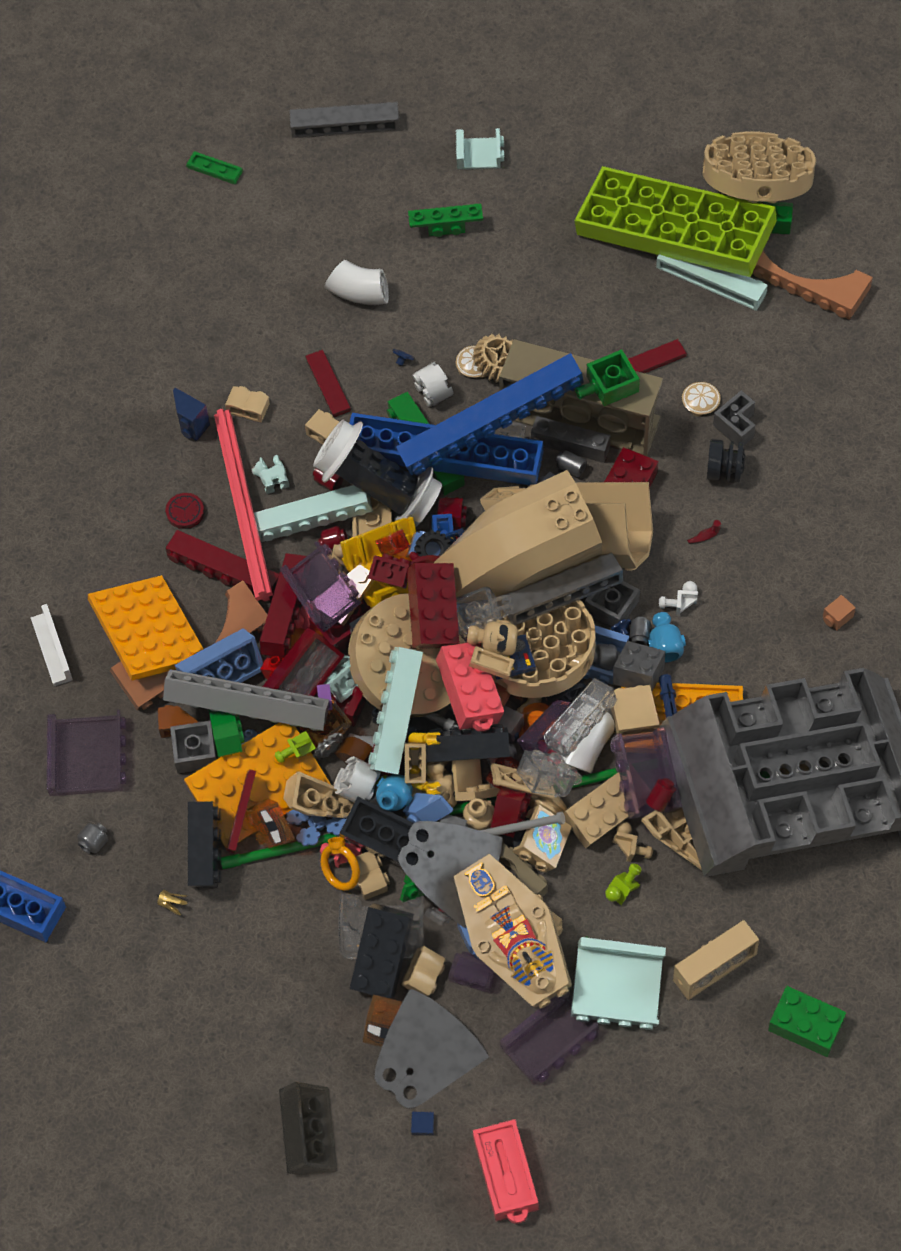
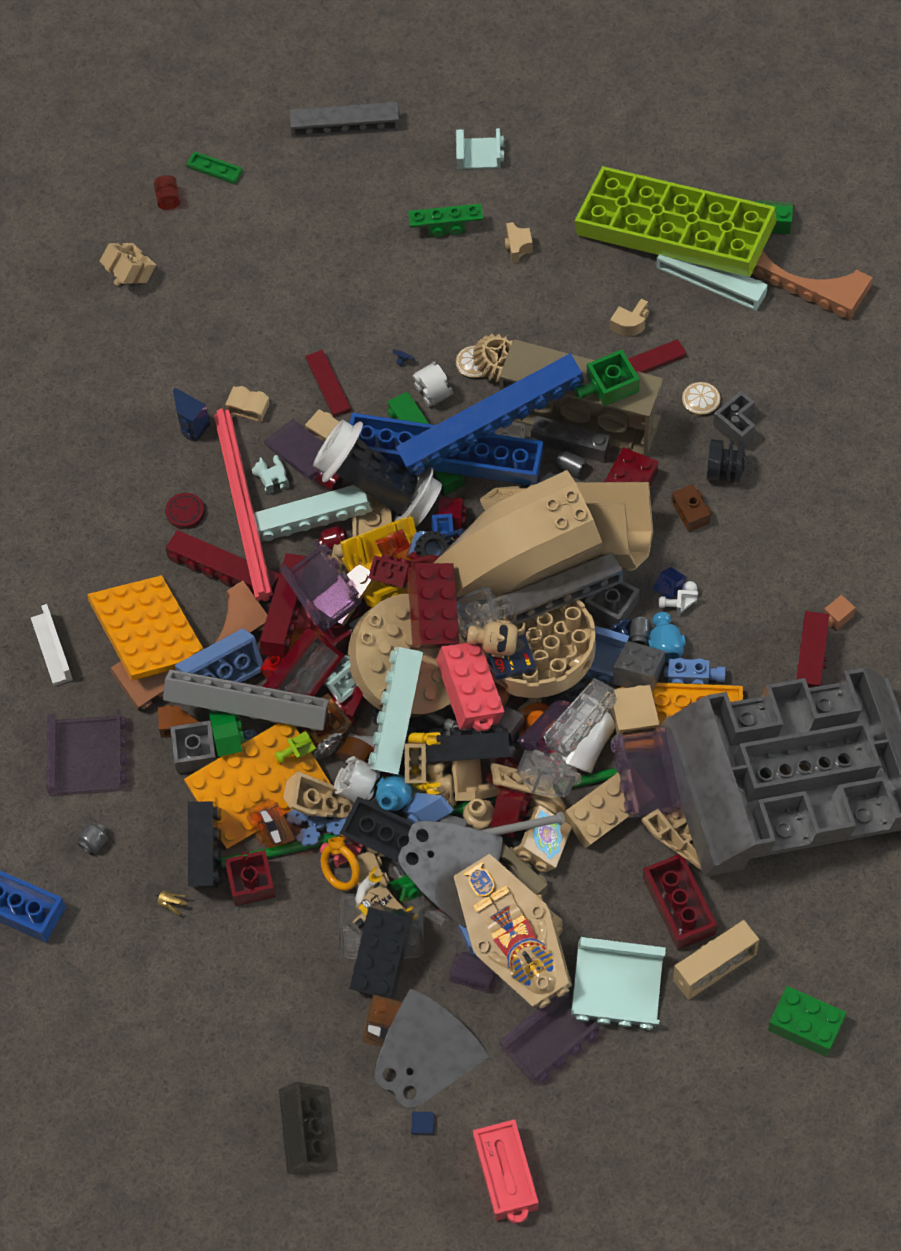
dark red tile [227,769,256,853] -> none
medium lavender piece [317,684,332,710] -> none
white brick [325,260,389,305] -> none
tan brick [402,946,445,996] -> none
tan tile [469,646,514,680] -> none
flat silver head [592,644,620,670] -> none
lime piece [605,863,642,905] -> none
tan piece [612,822,653,862] -> none
dark red brick [646,778,676,812] -> none
dark blue pin [659,674,677,718] -> none
dark red bar [687,520,721,543] -> none
tan brick [703,132,816,203] -> none
none -> tan brick [99,243,156,286]
none -> clear red wheel [153,175,181,210]
none -> dark red brick [225,850,276,906]
none -> clear purple tile [264,419,324,480]
none -> torso [352,867,418,931]
none -> green piece [390,865,406,898]
none -> tan brick [505,222,532,263]
none -> tan brick [610,299,649,337]
none -> dark red brick [643,854,717,950]
none -> clear blue brick [653,567,687,599]
none -> medium blue brick [664,658,725,685]
none -> reddish brown brick [671,484,712,532]
none -> dark red brick [796,611,829,688]

